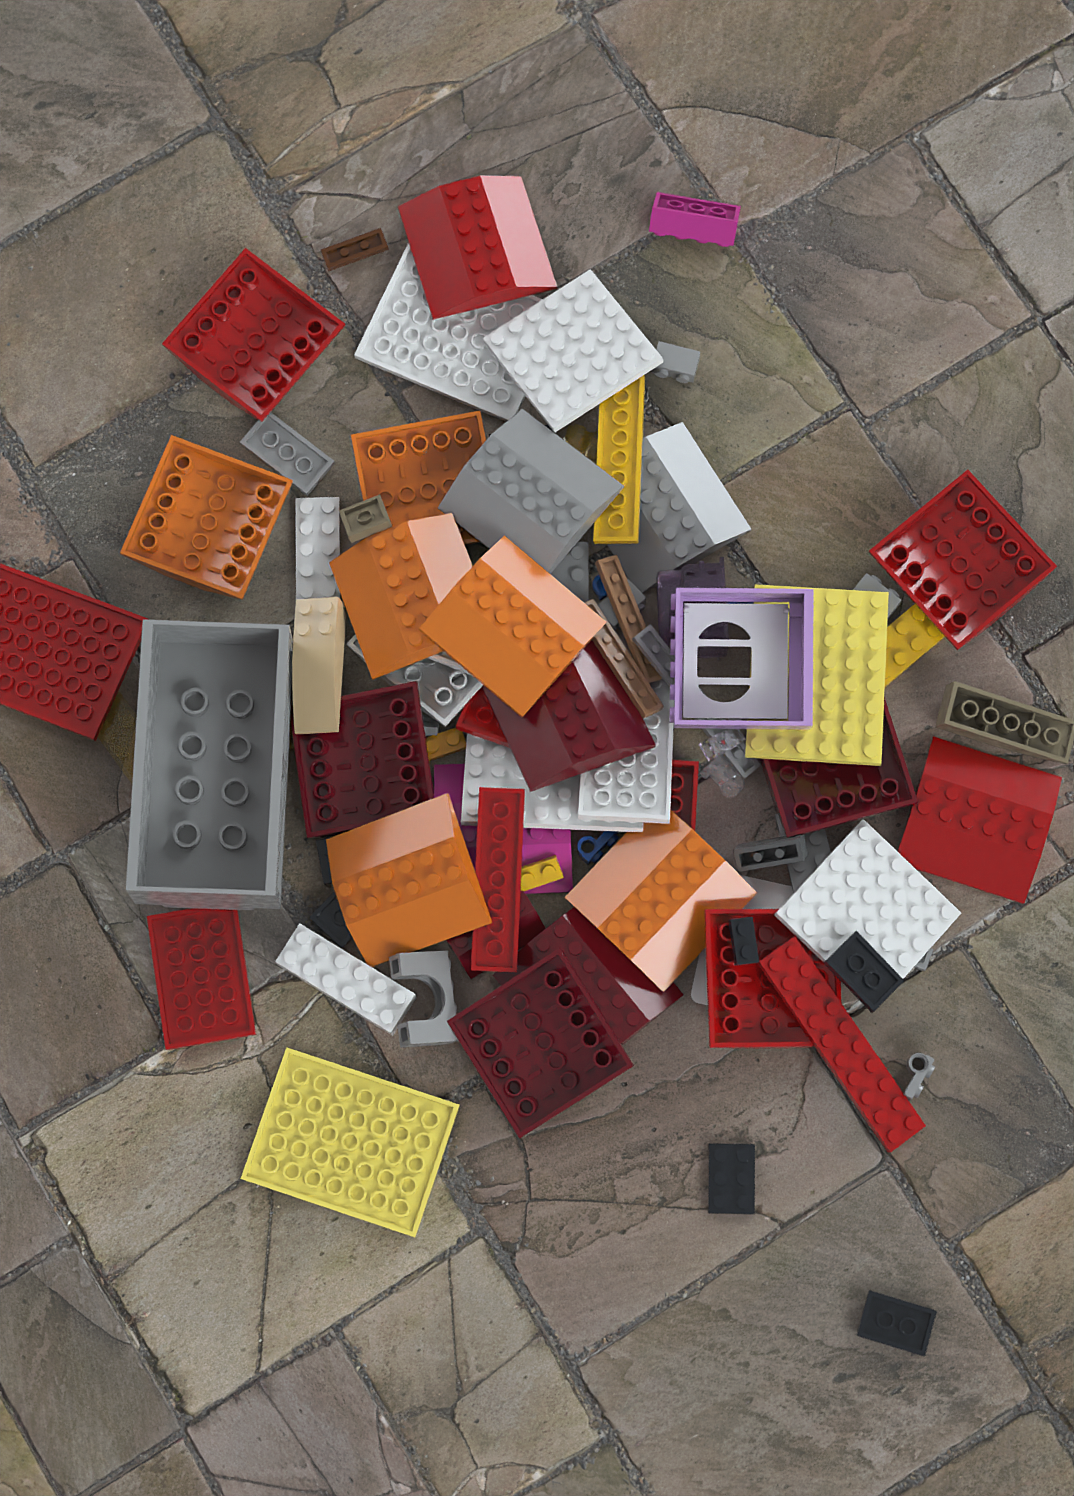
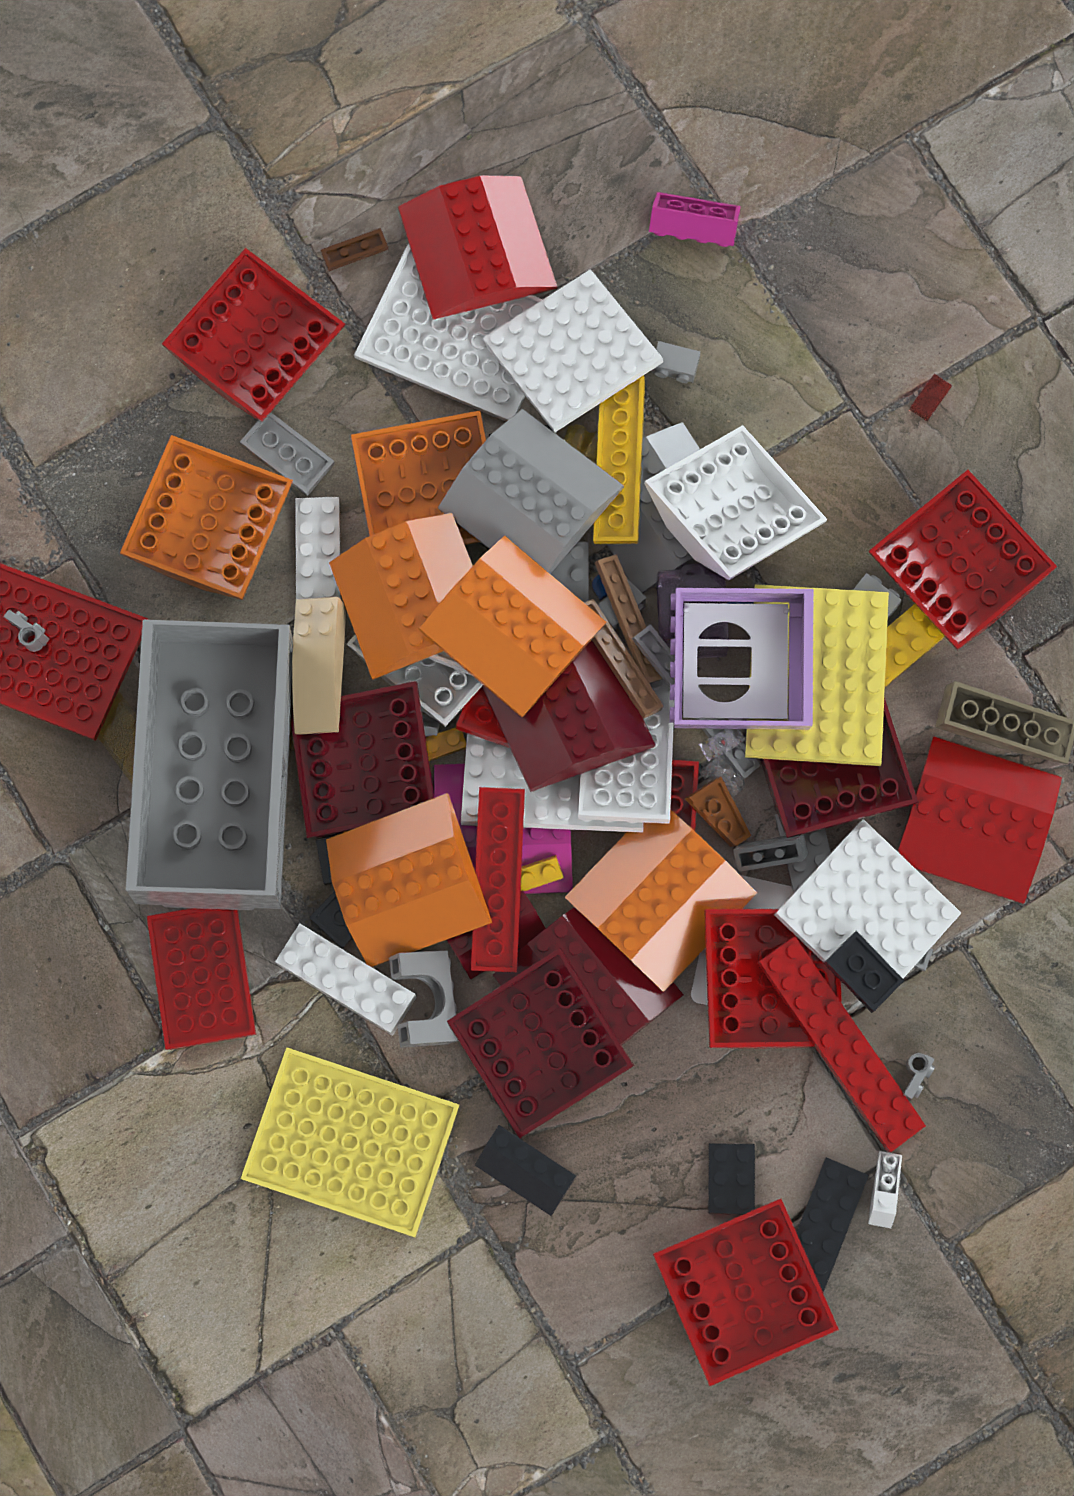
dark tan plate [339,494,392,543] -> none
blue plate [577,831,619,865] -> none
black plate [728,917,759,966] -> none
black plate [856,1290,937,1357] -> none
none -> light grey plate [4,610,49,652]
none -> black slope [475,1125,576,1216]
none -> white slope [644,425,827,580]
none -> red slope [653,1198,839,1387]
none -> dark orange wing [685,777,752,847]
none -> black plate [796,1157,869,1293]
none -> white slope [868,1151,902,1228]
none -> clear red tile [909,374,952,422]

